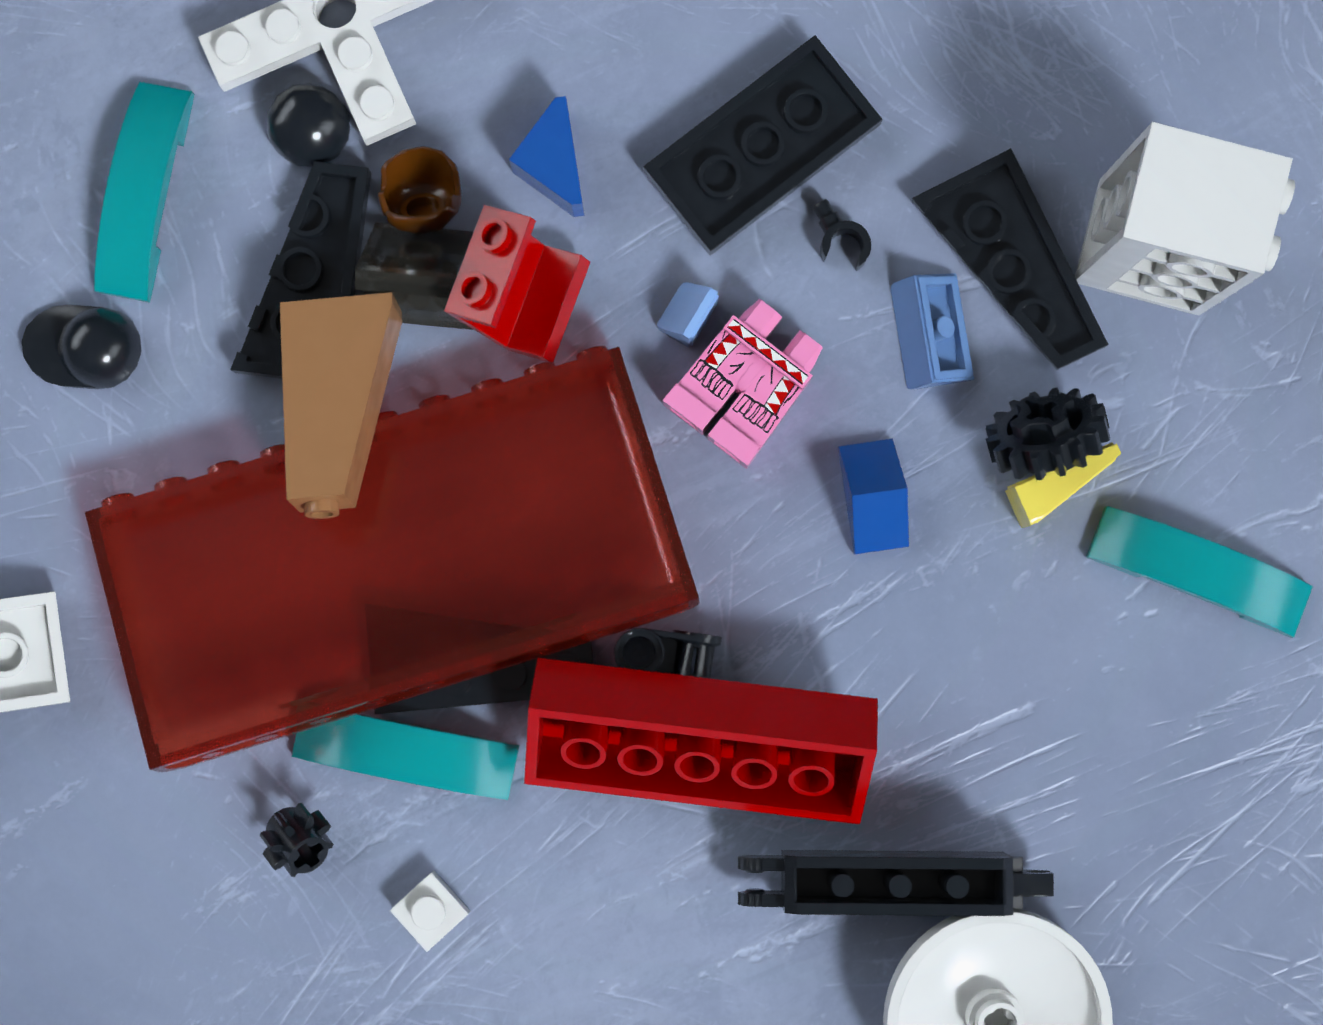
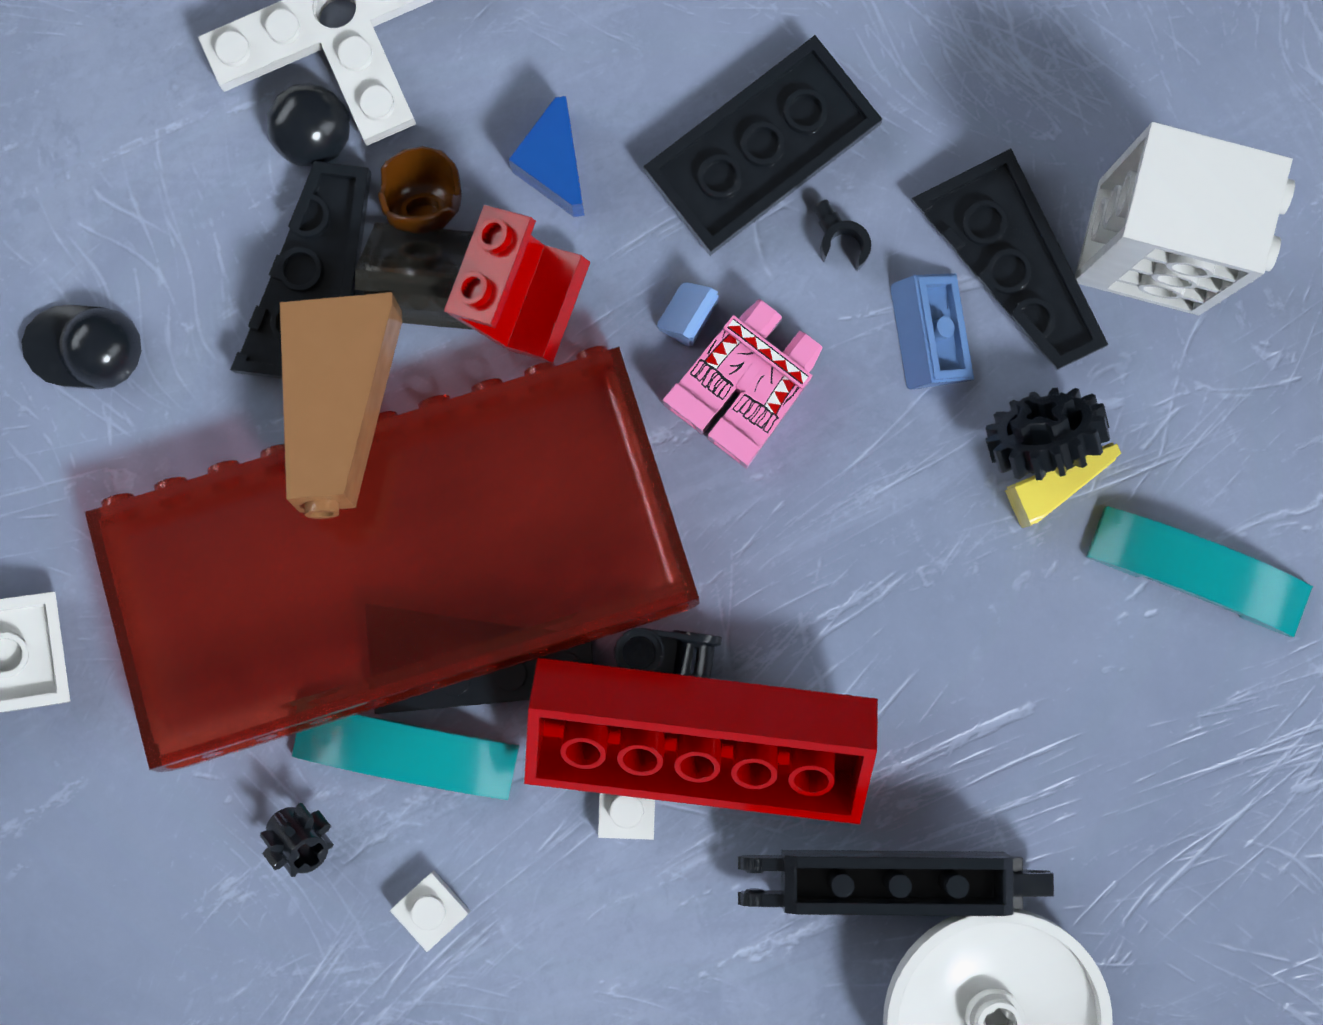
teal slope [94,82,195,303] -> none
blue slope [838,438,909,555] -> none
none -> white plate [598,793,655,840]

